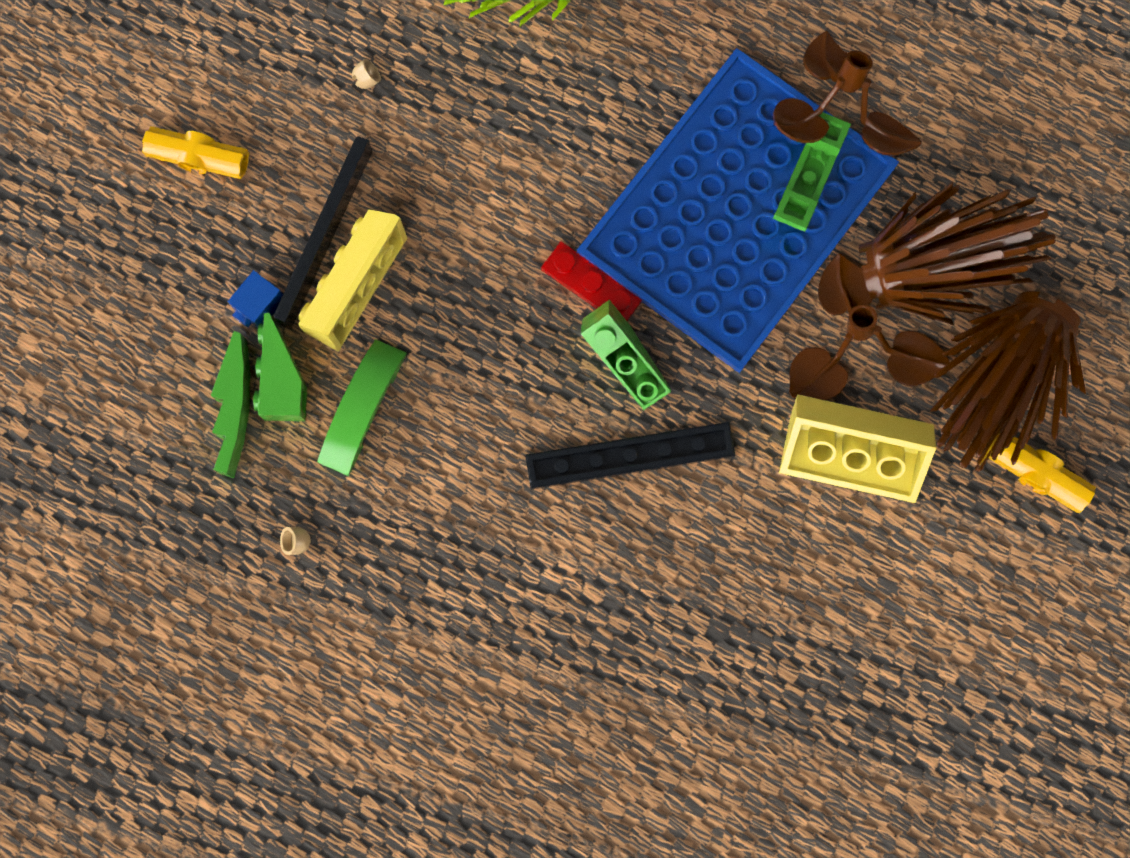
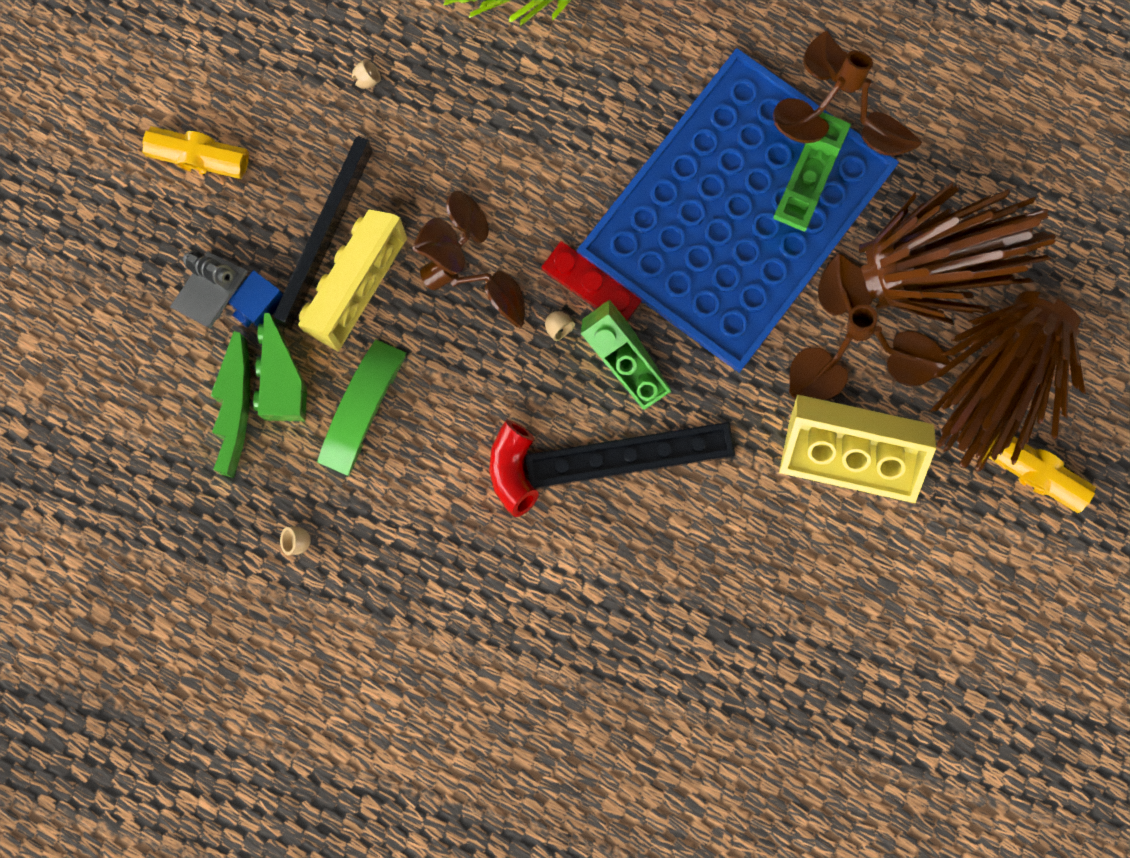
none -> dark grey hinge [170,250,248,329]
none -> reddish brown plant [412,191,525,329]
none -> red cylinder [489,420,539,517]
none -> tan hinge [545,311,575,341]

